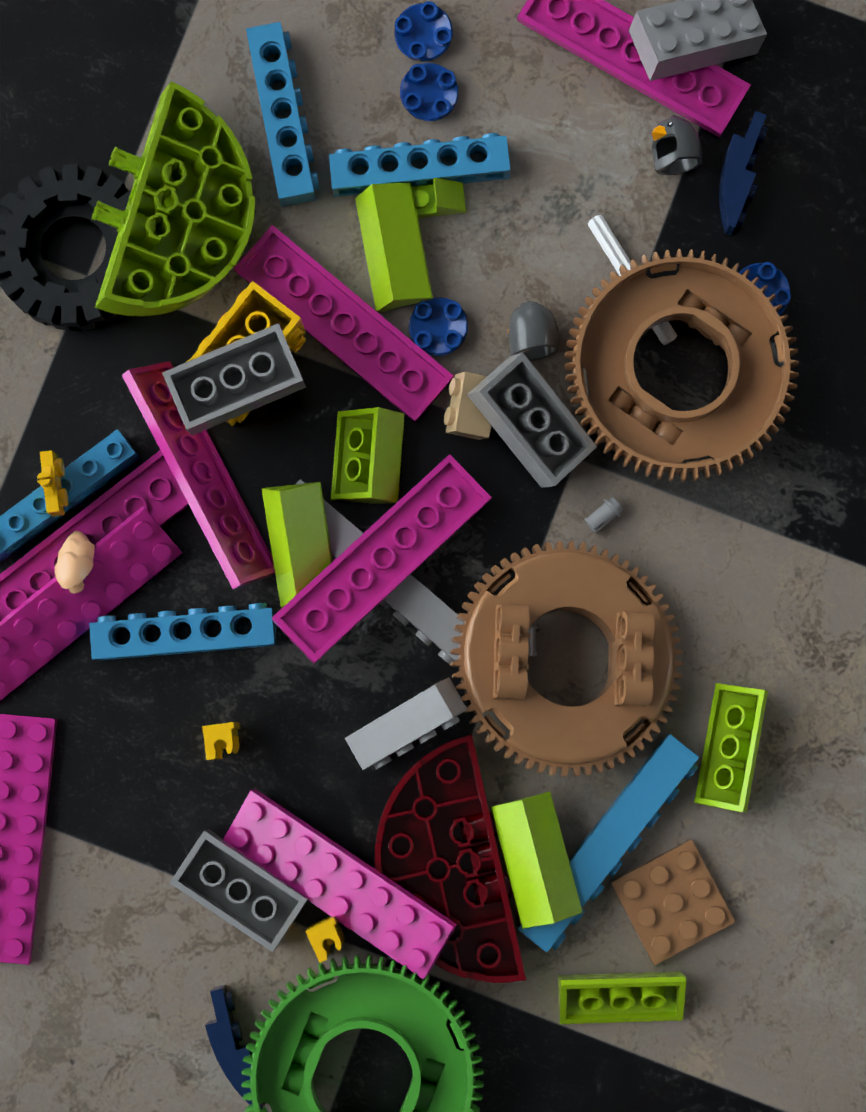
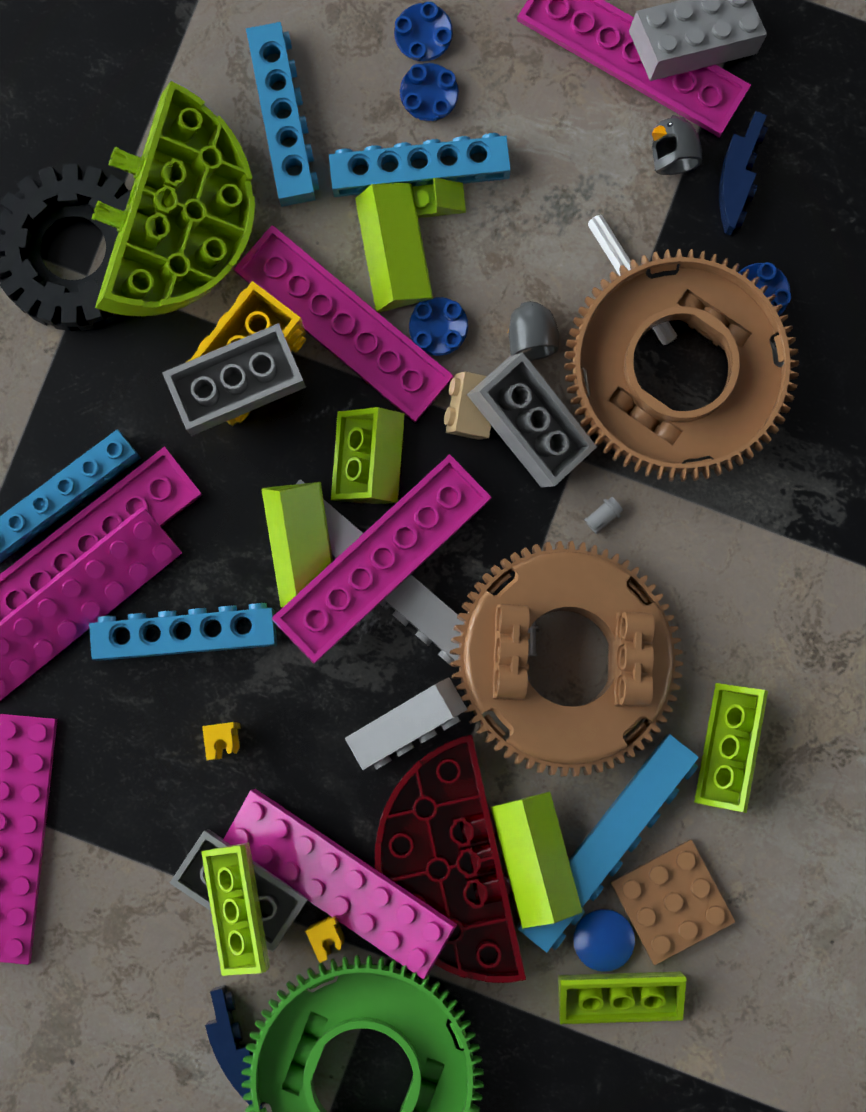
yellow plate [37,450,68,517] -> none
light nougat arm [55,531,95,594] -> none
dark pink plate [122,361,275,589] -> none
none -> lime slope [201,842,270,976]
none -> blue dish [573,909,635,972]

